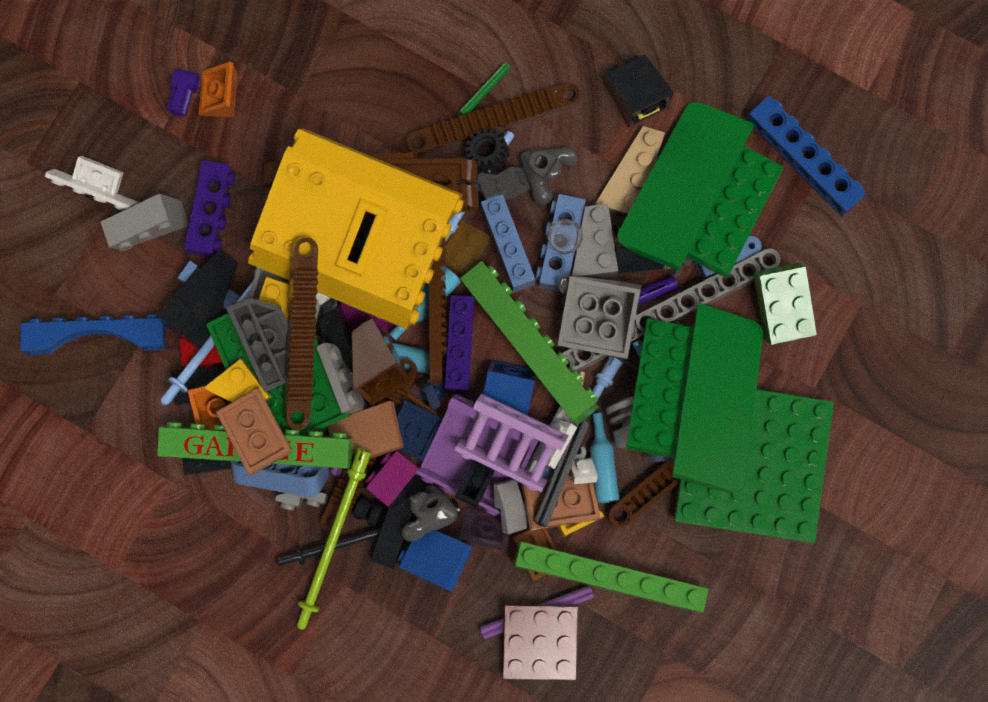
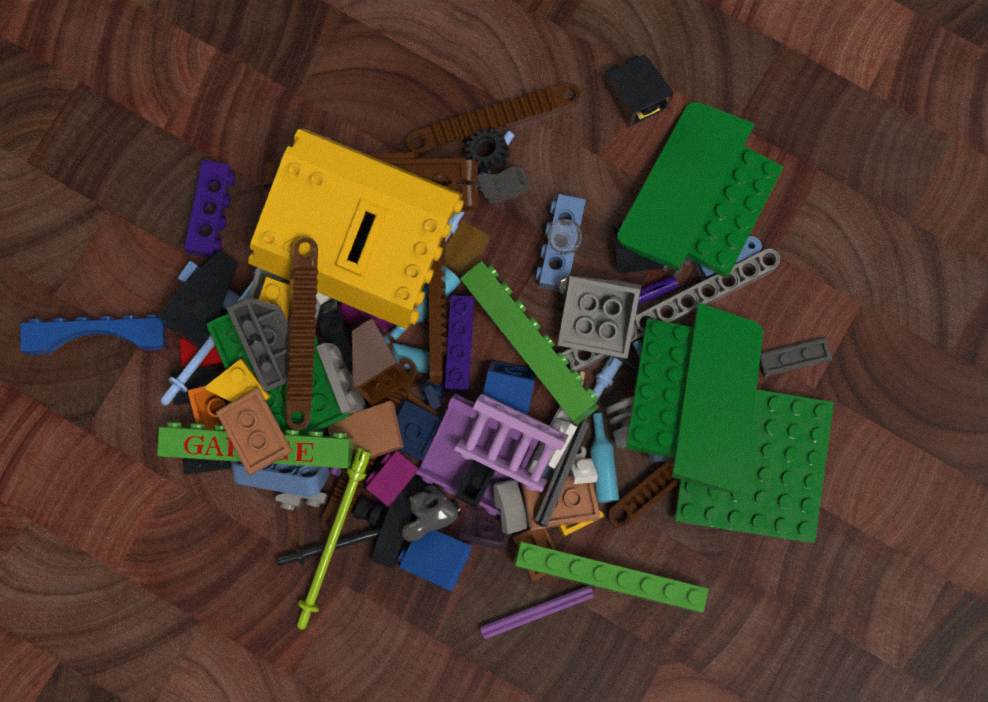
white bracket [45,156,138,211] -> none
light grey wedge [101,194,189,251] -> none
dark purple piece [166,68,200,117] -> none
orange slope [199,62,238,117] -> none
green bar [459,62,511,116] -> none
medium blue brick [481,194,535,293] -> none
plate [503,604,578,680] -> none
dark grey head [521,147,578,205] -> none
light grey wedge [572,204,618,279] -> none
tan wing [595,126,665,216] -> none
blue brick [746,96,866,217] -> none
brick [753,263,817,345] -> none
none -> dark grey tile [760,338,833,377]

